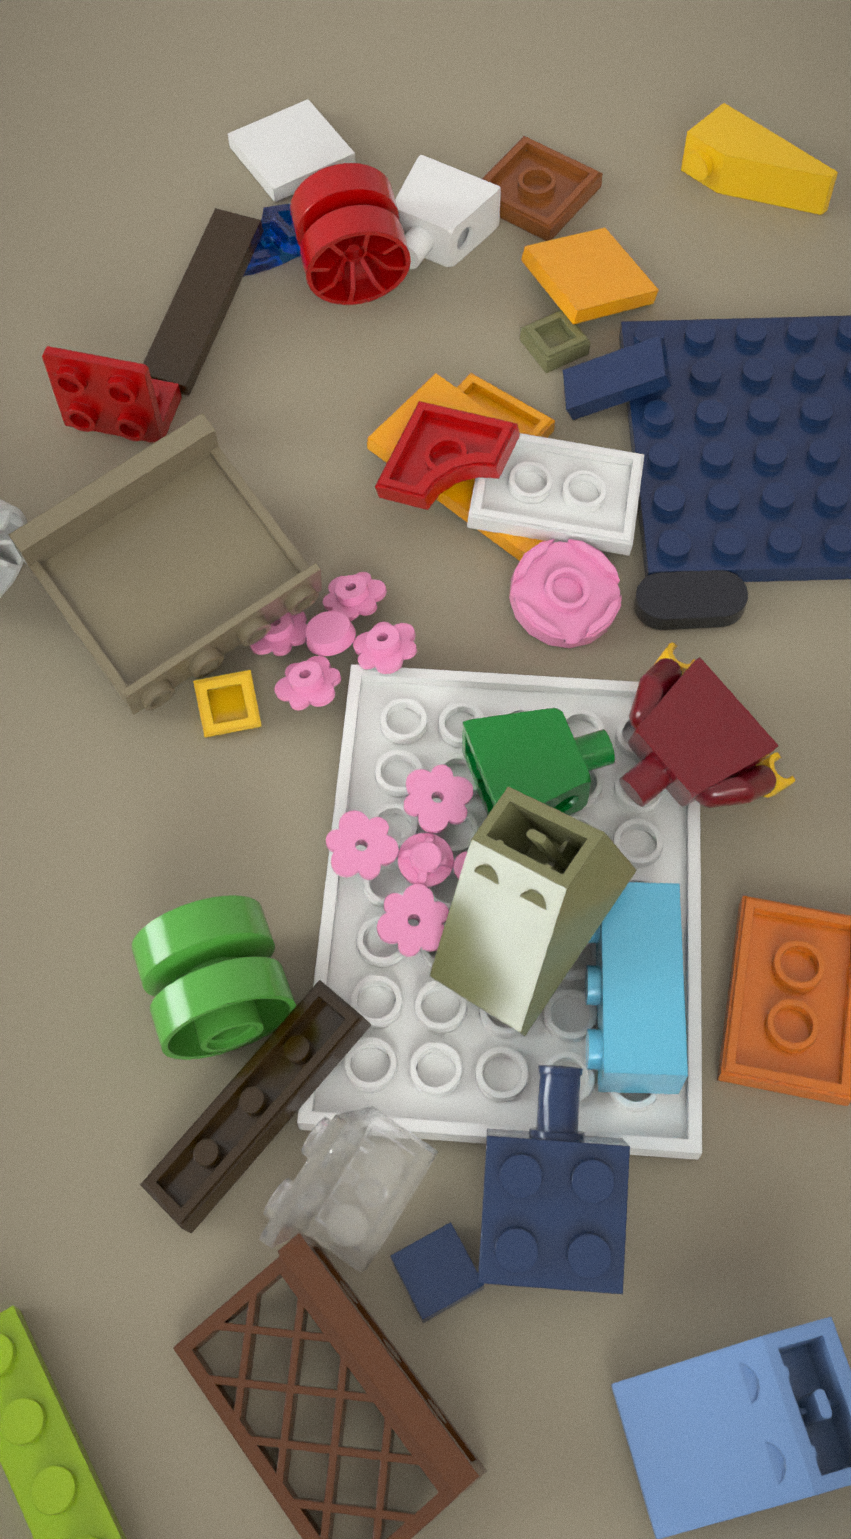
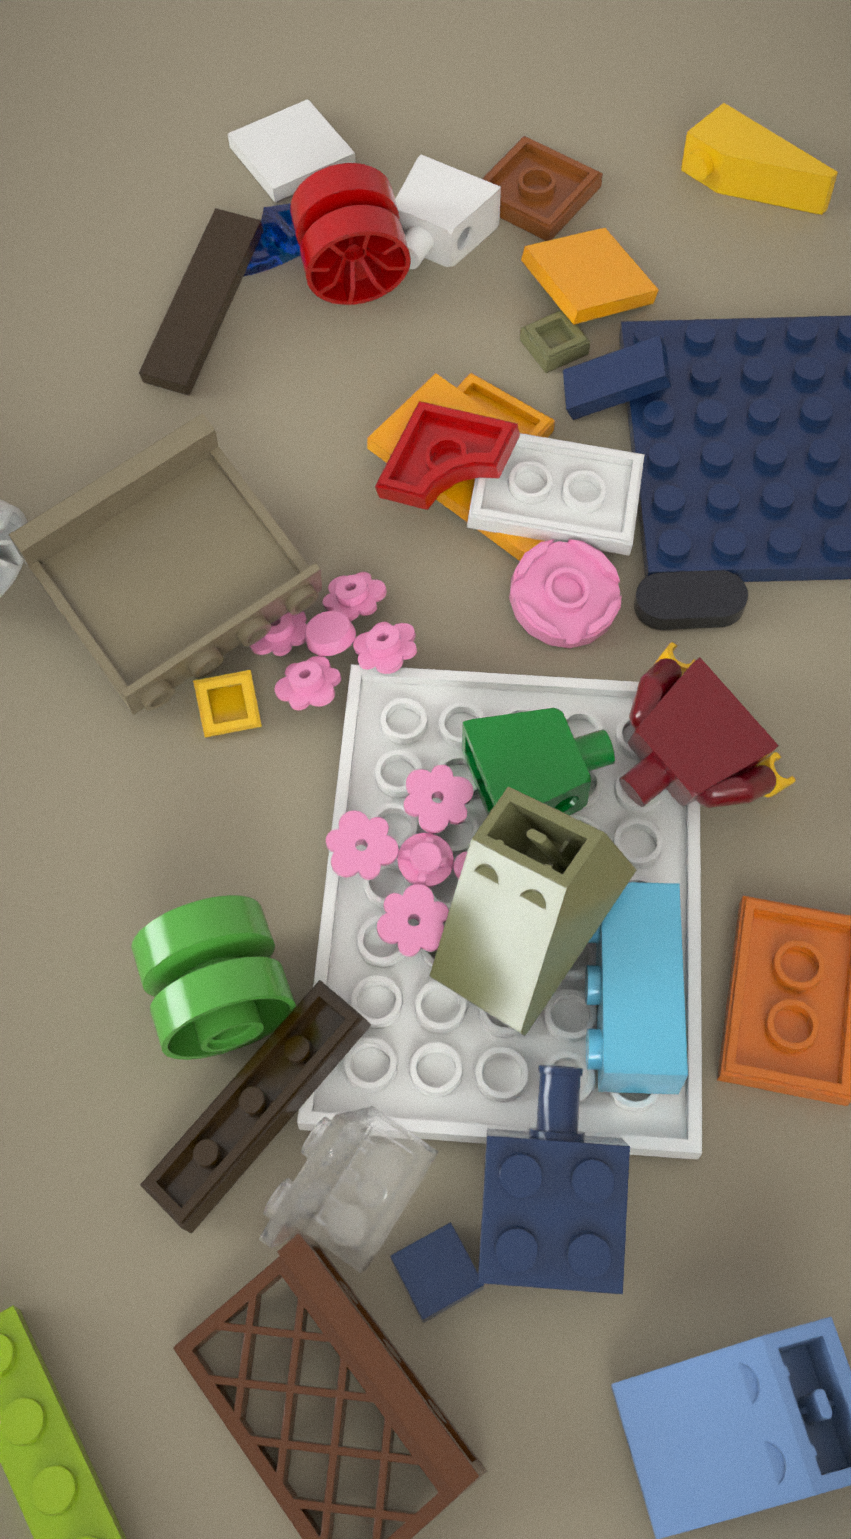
red bracket [42,346,182,443] -> none

